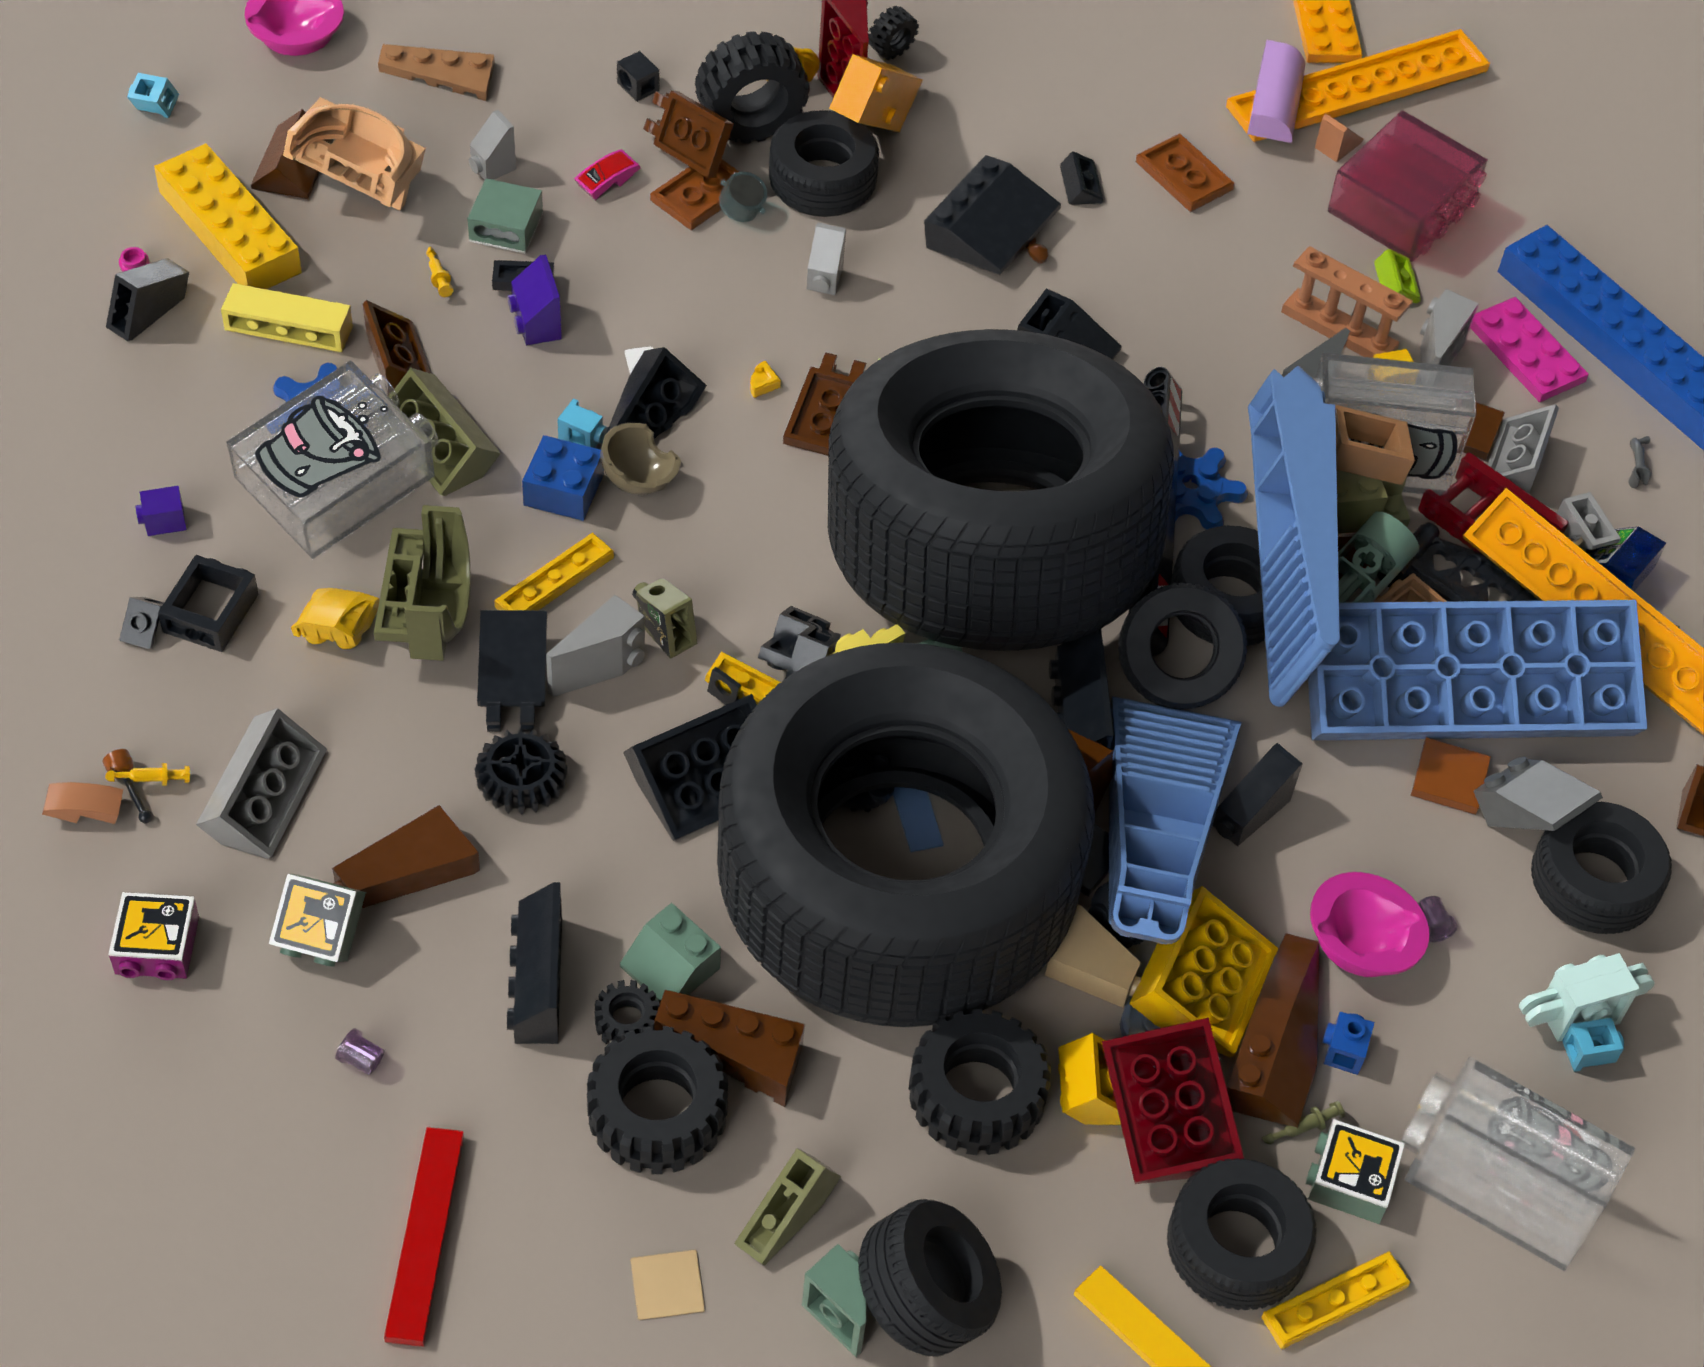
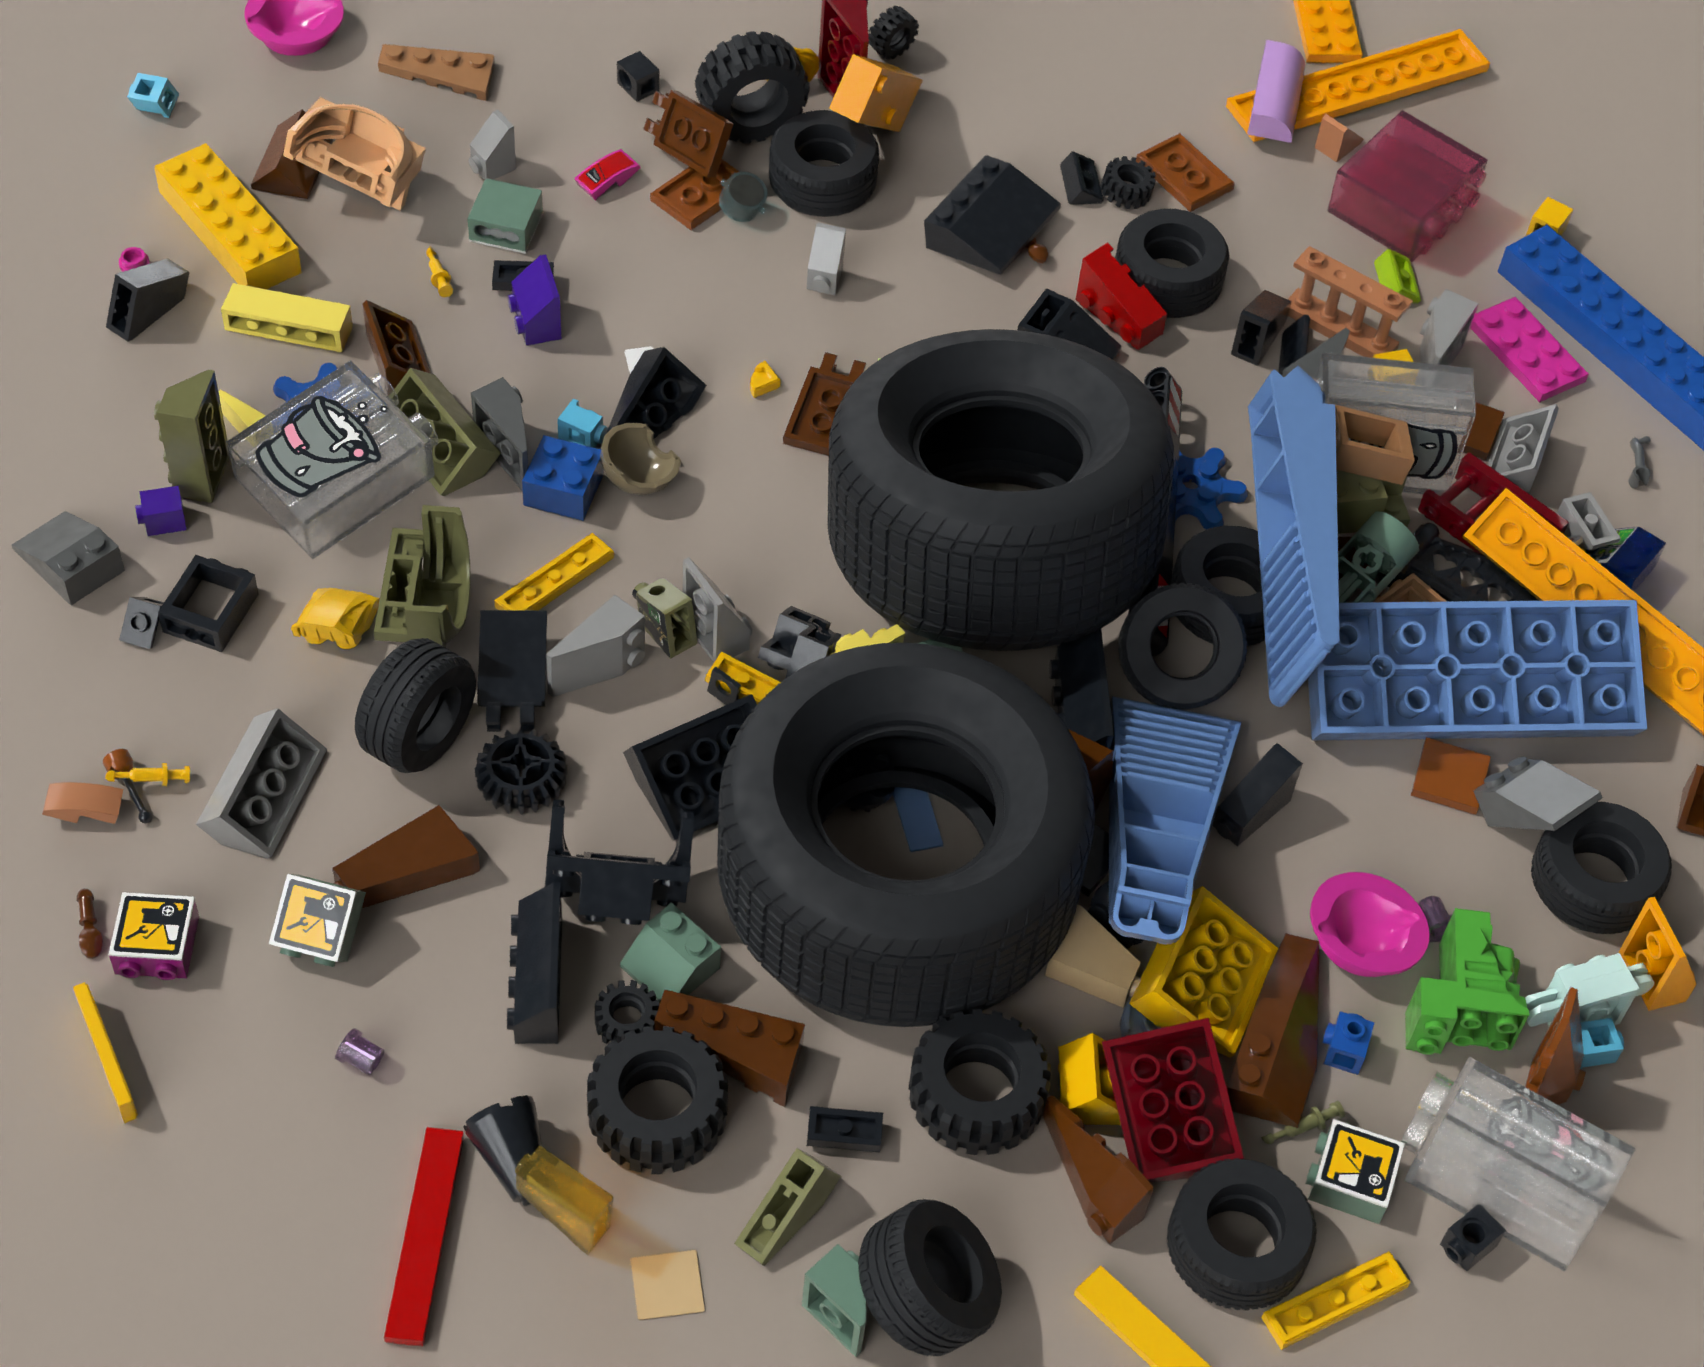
none -> dark grey slope [11,511,125,605]
none -> yellow tile [73,982,138,1123]
none -> reddish brown piece [77,888,103,959]
none -> olive slope [154,370,231,503]
none -> light yellow slope [218,390,272,450]
none -> black tyre [355,638,476,773]
none -> black cone [463,1095,549,1206]
none -> dark grey slope [471,377,528,492]
none -> clear yellow slope [515,1146,614,1255]
none -> black piece [545,800,694,925]
none -> light grey slope [683,557,752,662]
none -> black plate [806,1106,883,1153]
none -> reddish brown wedge [1043,1095,1154,1244]
none -> red wedge [1075,242,1167,350]
none -> black tyre [1101,156,1156,209]
none -> black tyre [1115,209,1229,318]
none -> black slope [1231,290,1292,366]
none -> black slope [1278,315,1310,375]
none -> bright green brick [1405,908,1529,1055]
none -> black brick [1440,1203,1506,1271]
none -> dark orange wedge [1523,987,1586,1111]
none -> yellow brick [1526,197,1573,236]
none -> light orange slope [1619,896,1697,1011]

